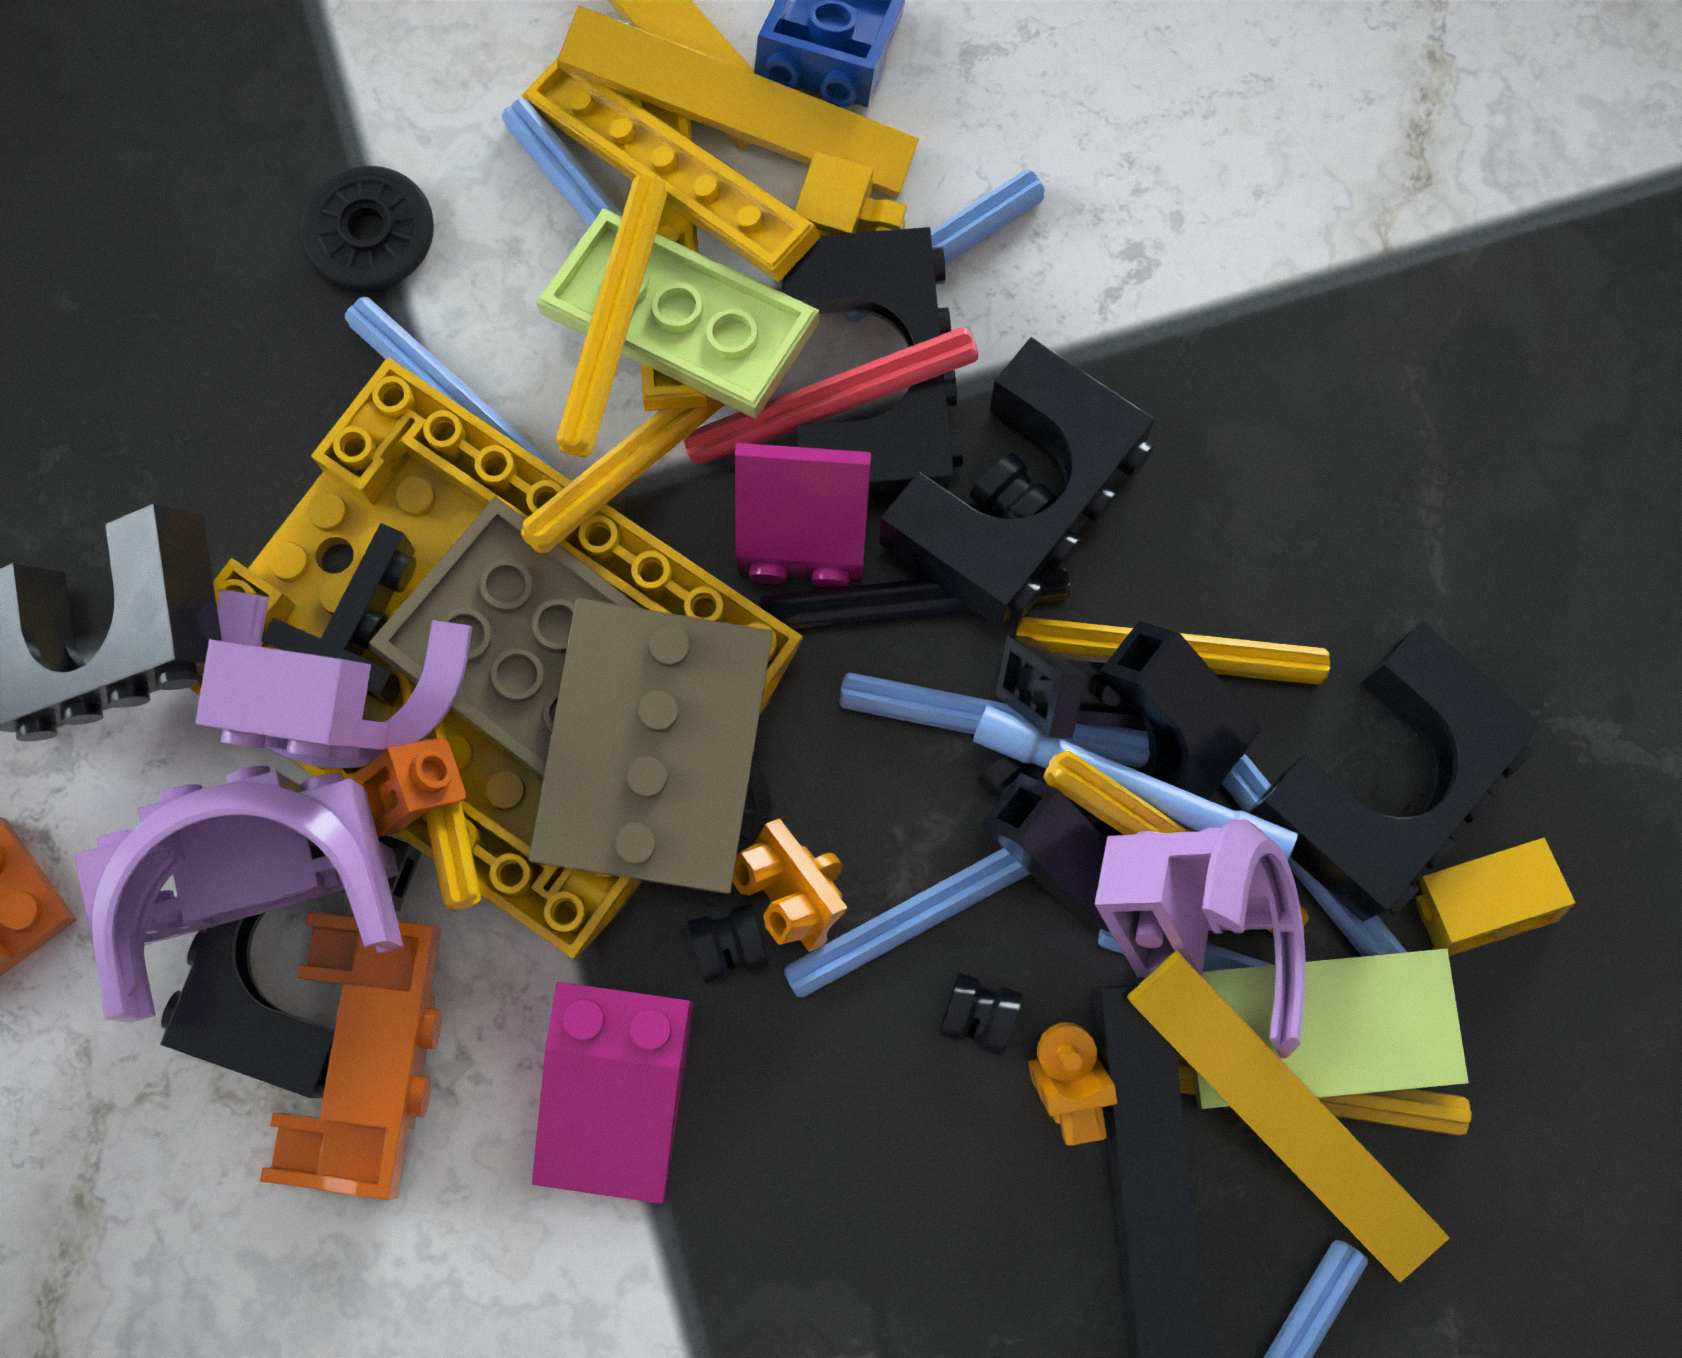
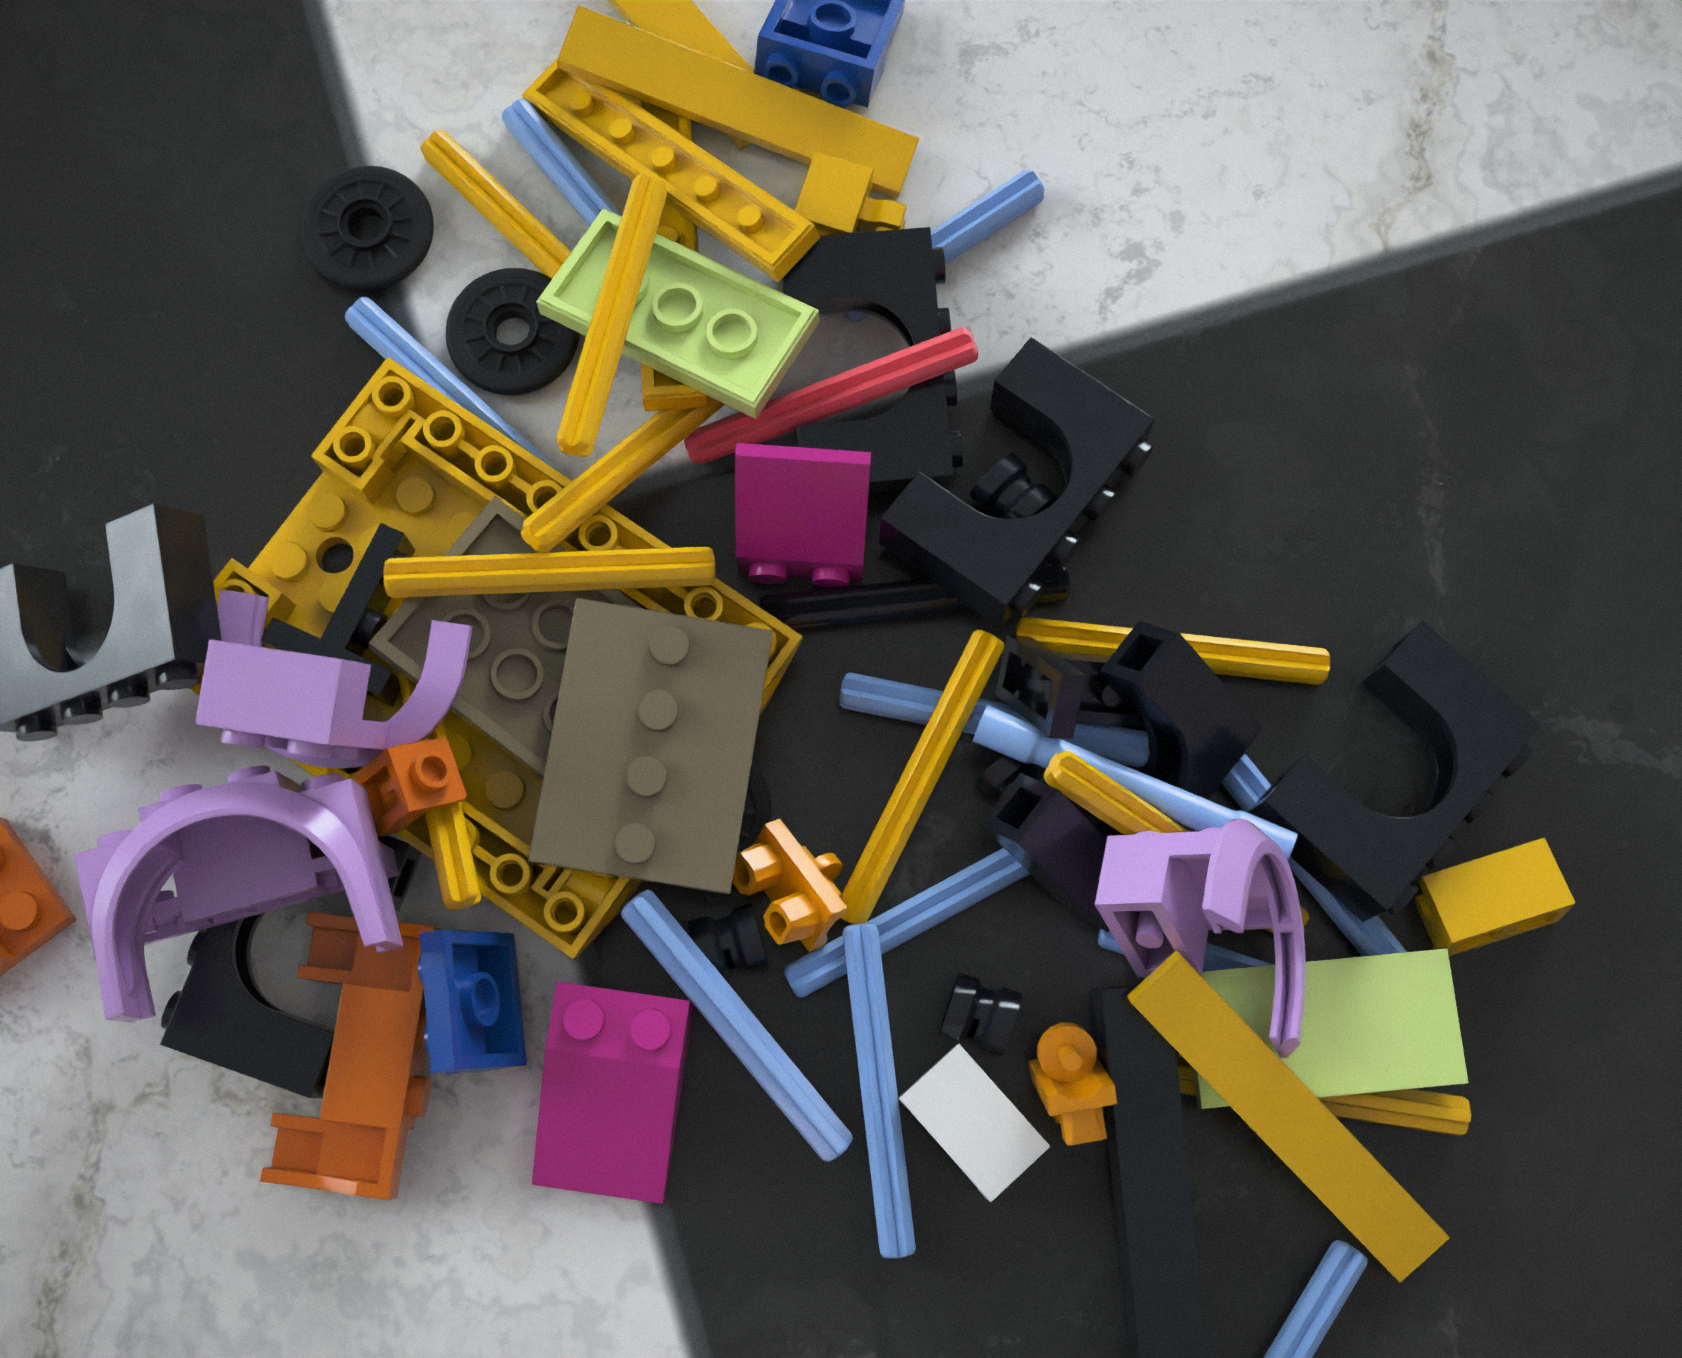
none -> yellow axle [383,547,715,598]
none -> blue plate [418,929,527,1075]
none -> yellow axle [420,130,571,279]
none -> black wheel [446,268,580,395]
none -> light blue axle [621,889,853,1162]
none -> yellow axle [840,629,1004,925]
none -> light blue axle [842,923,916,1258]
none -> white panel [898,1044,1051,1202]

